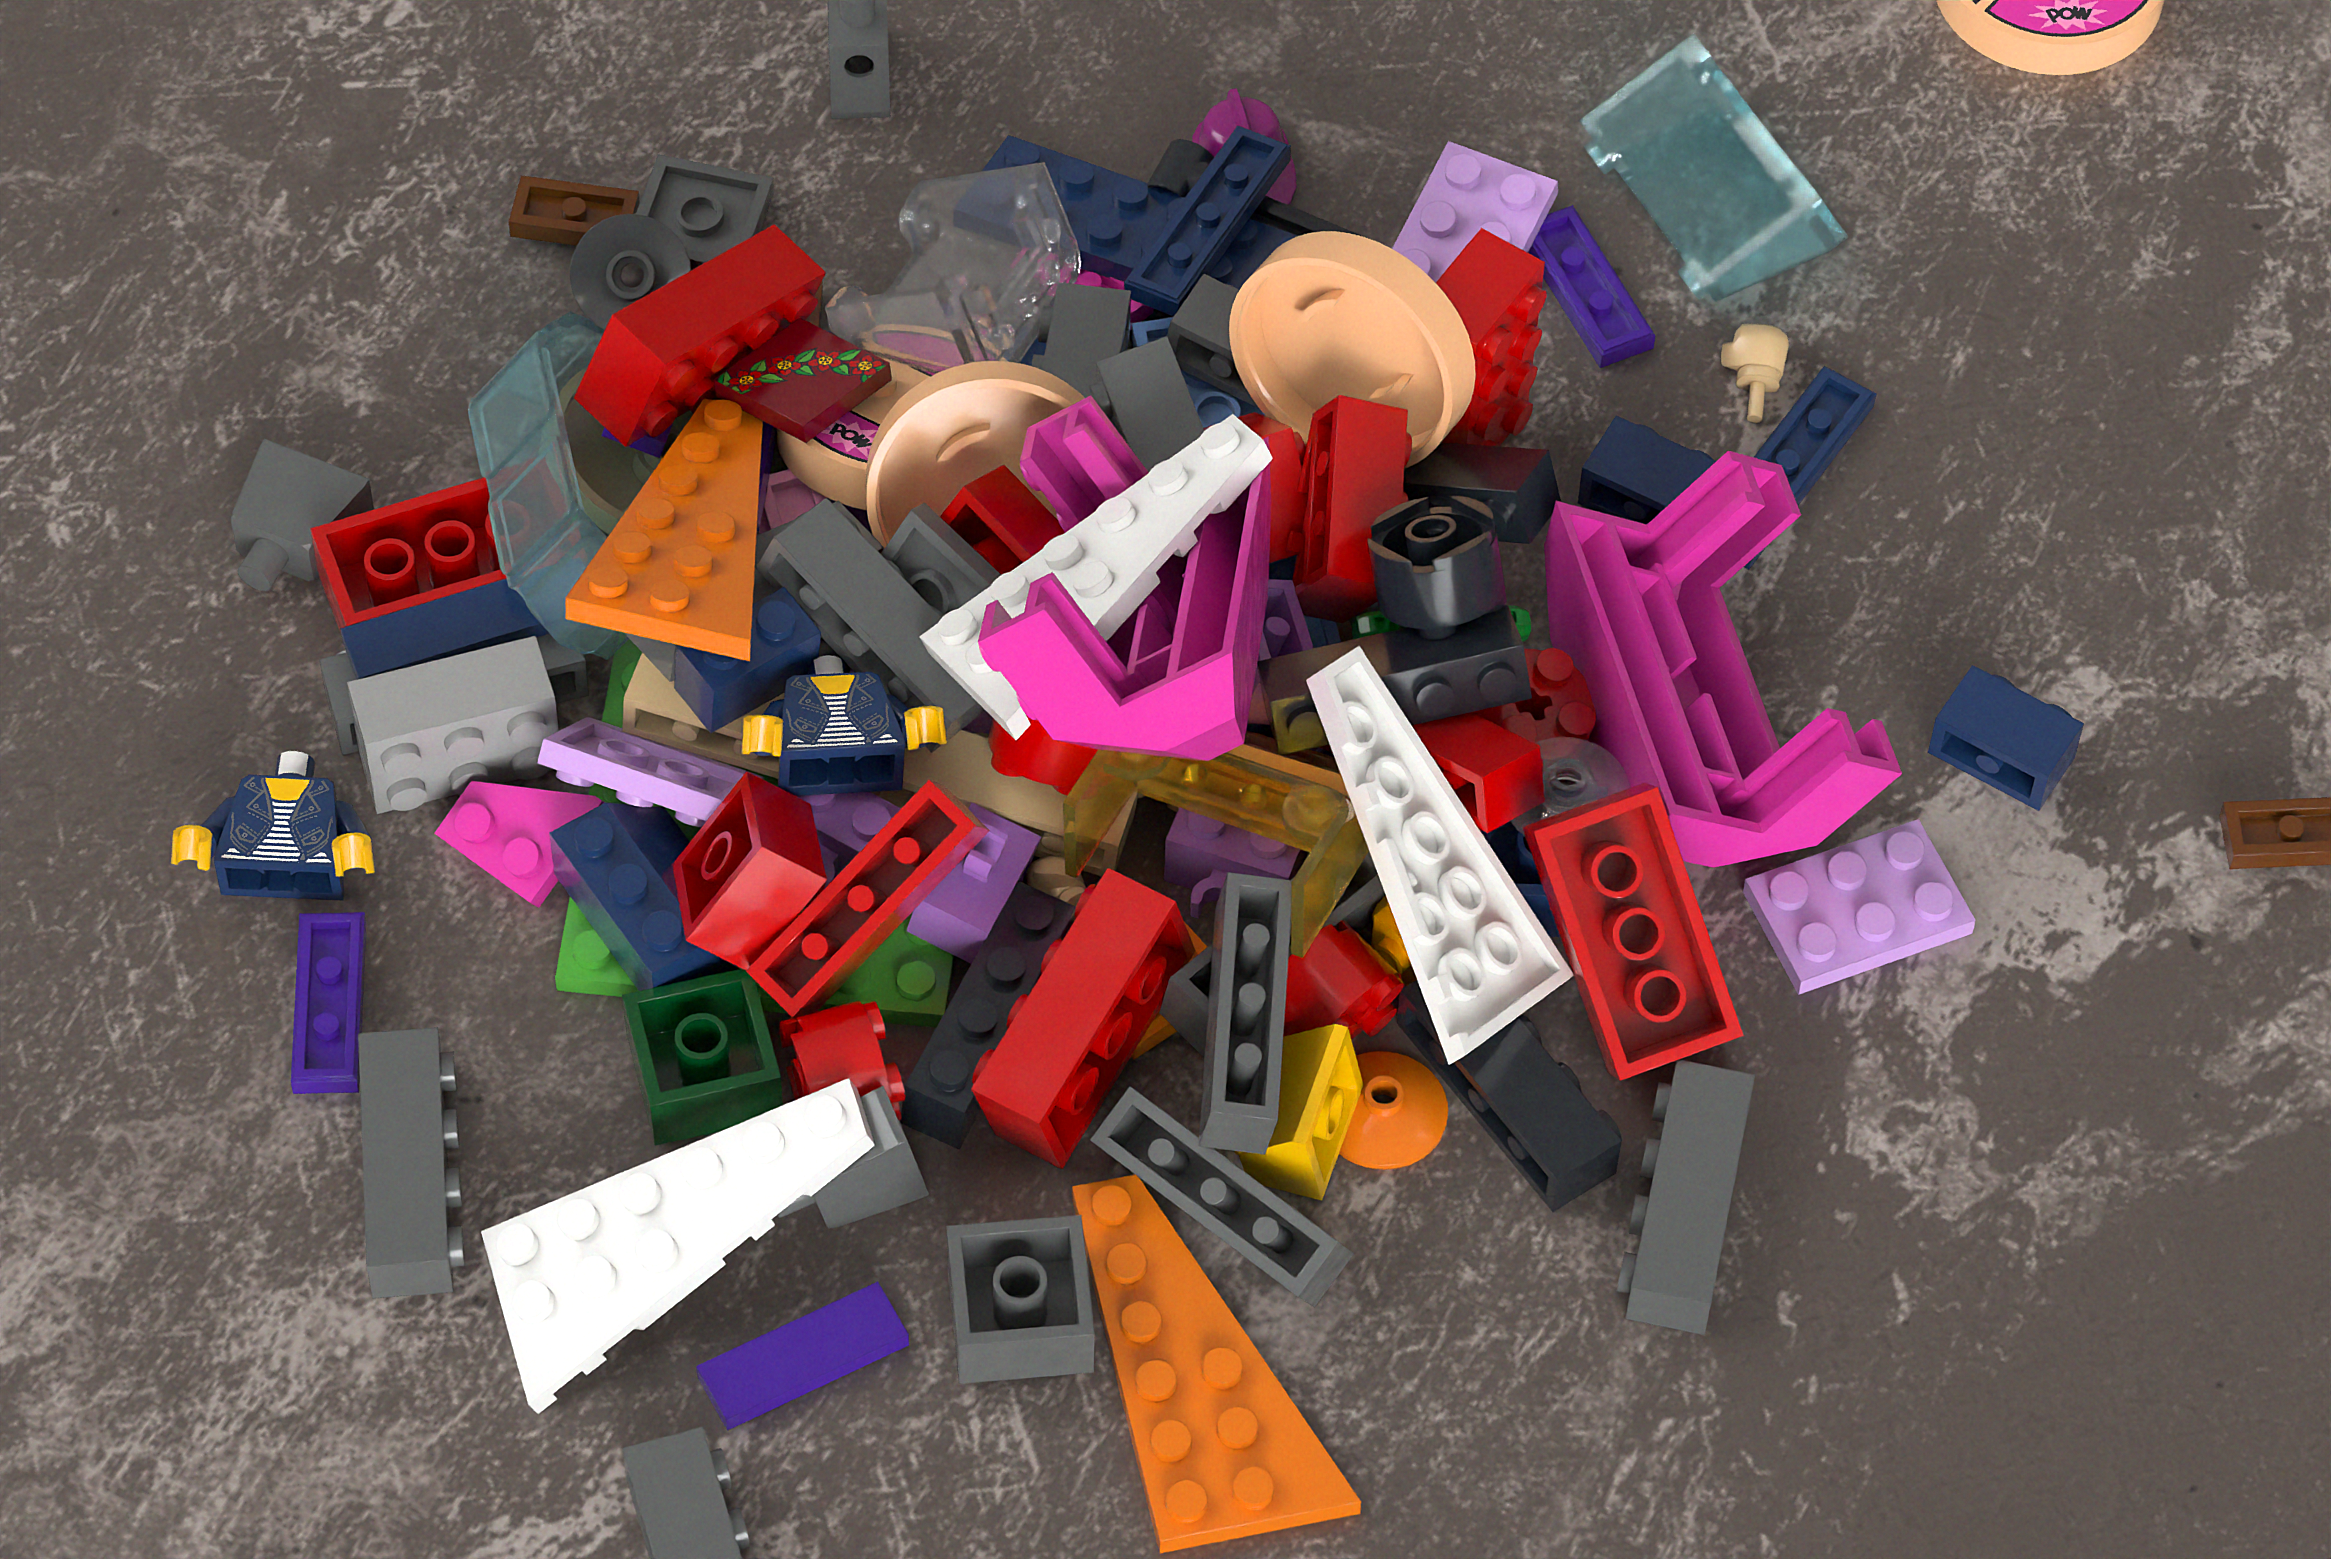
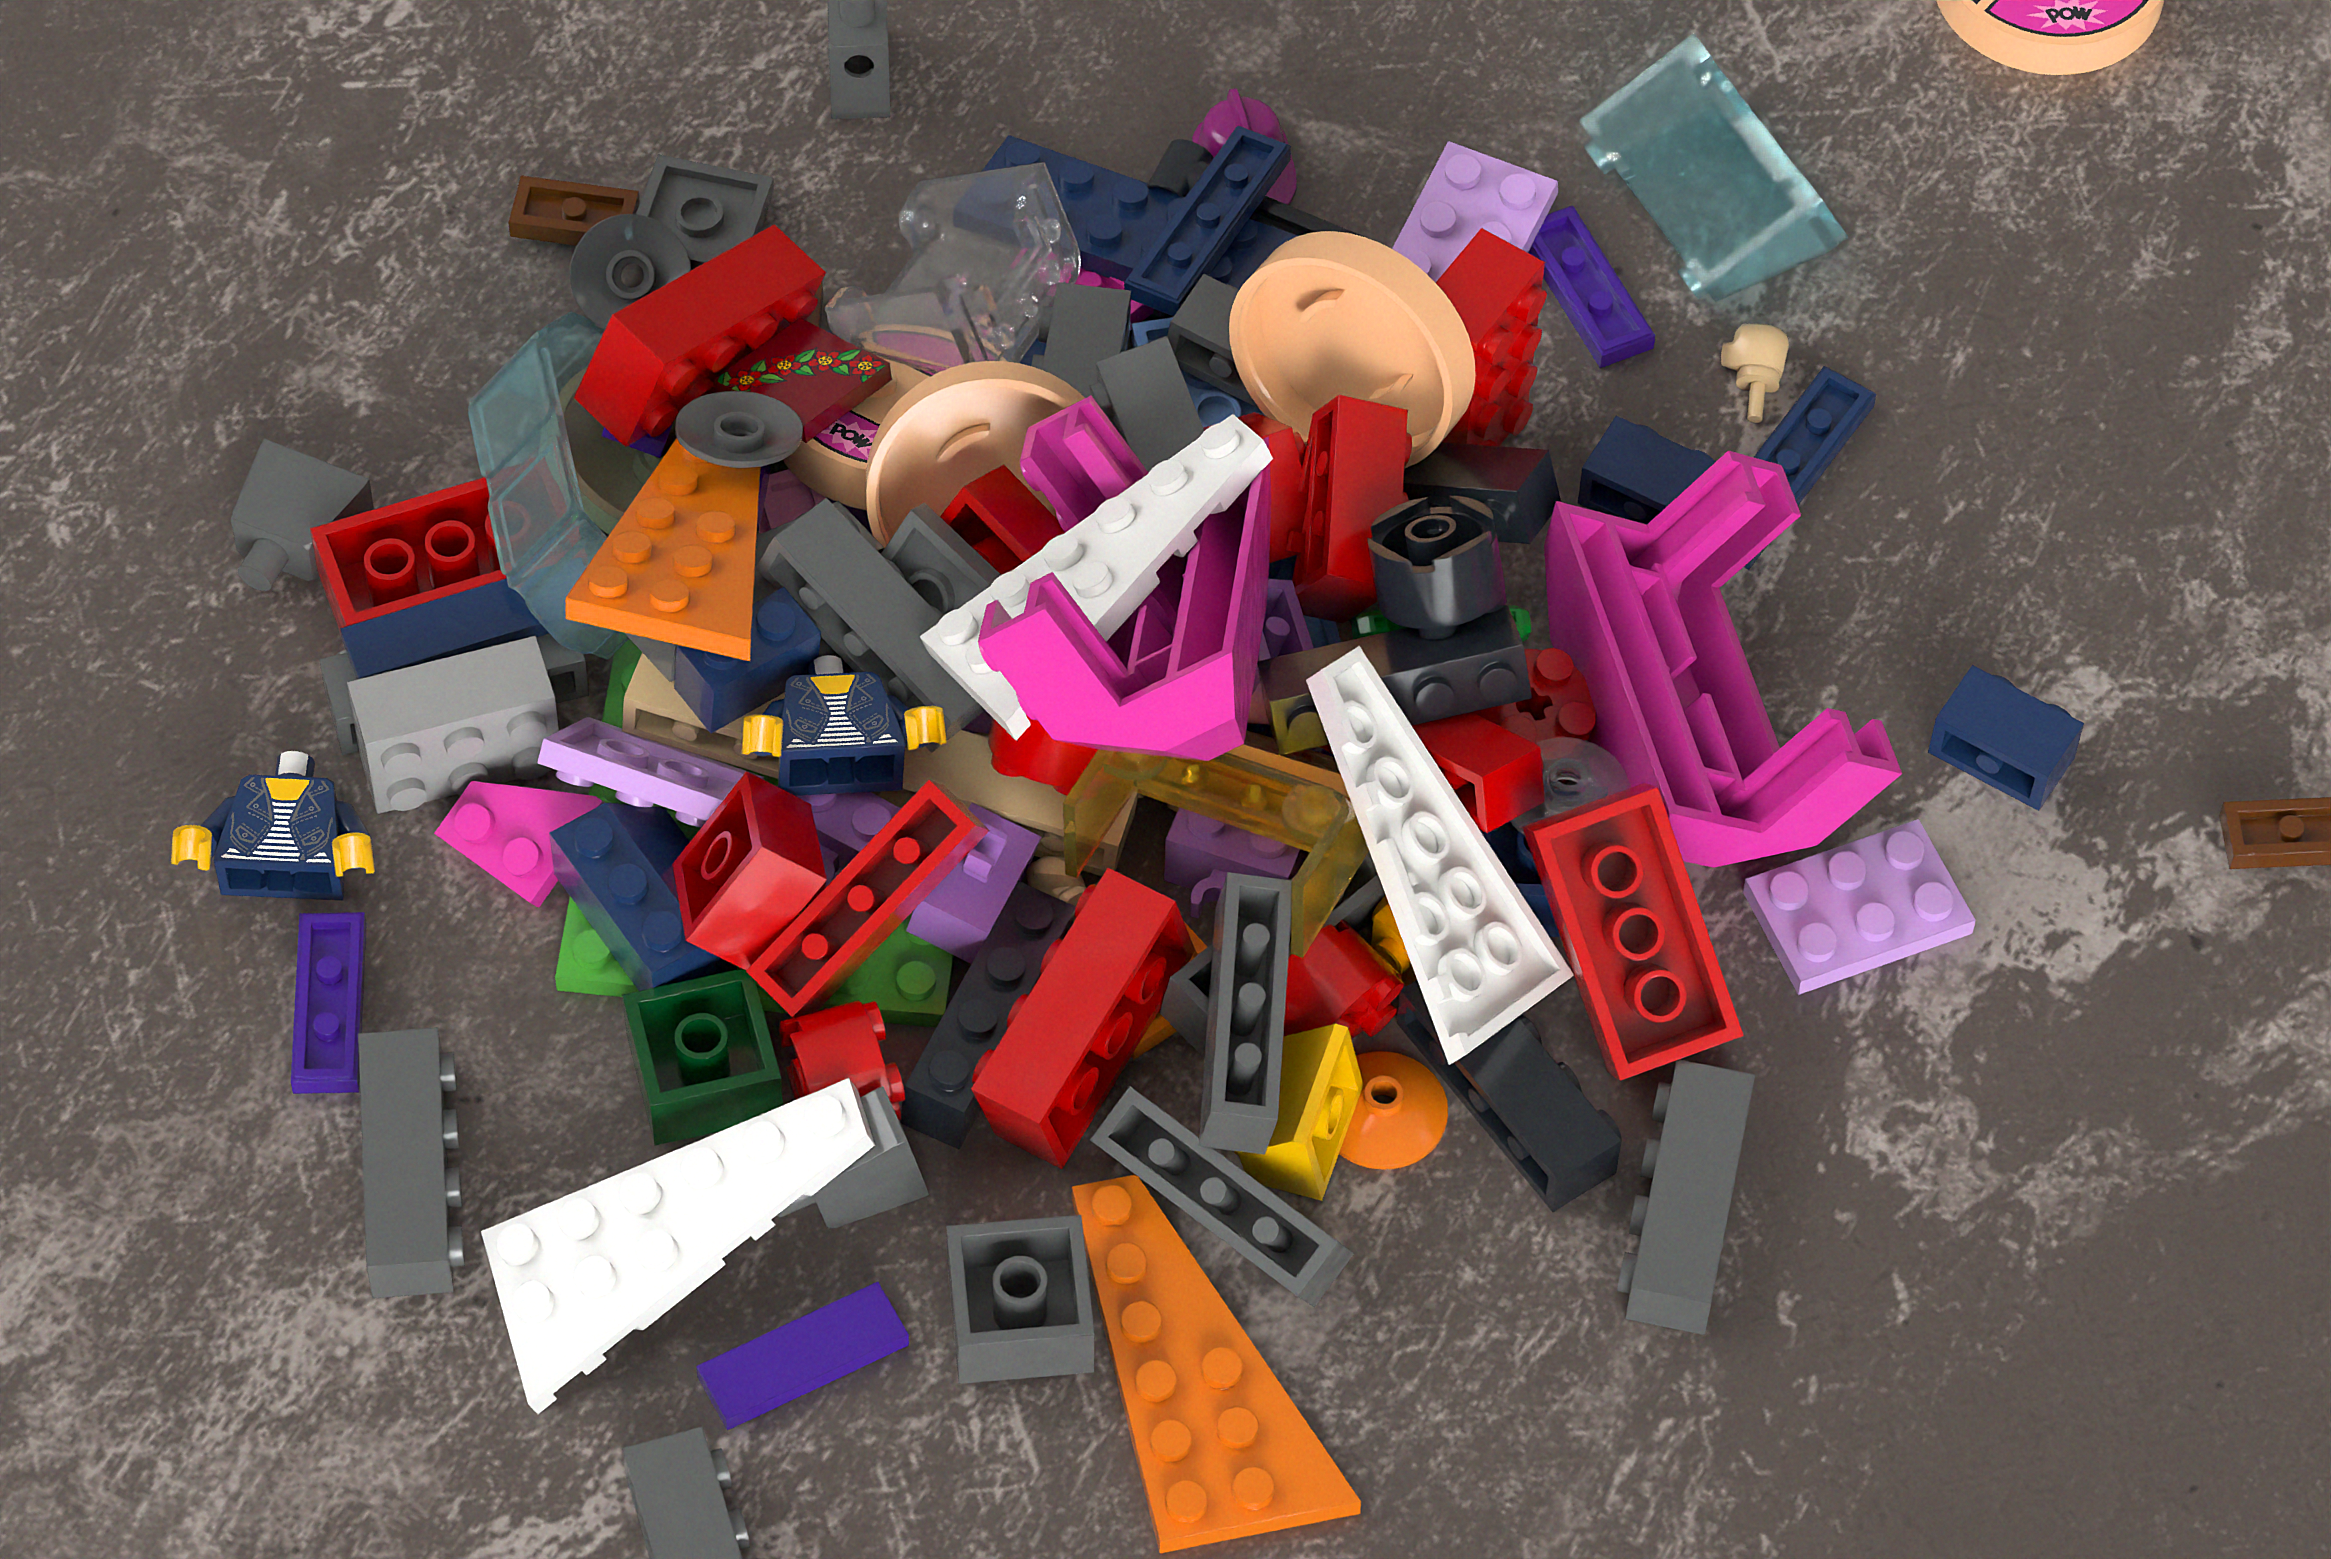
none -> dark grey dish [675,391,803,468]

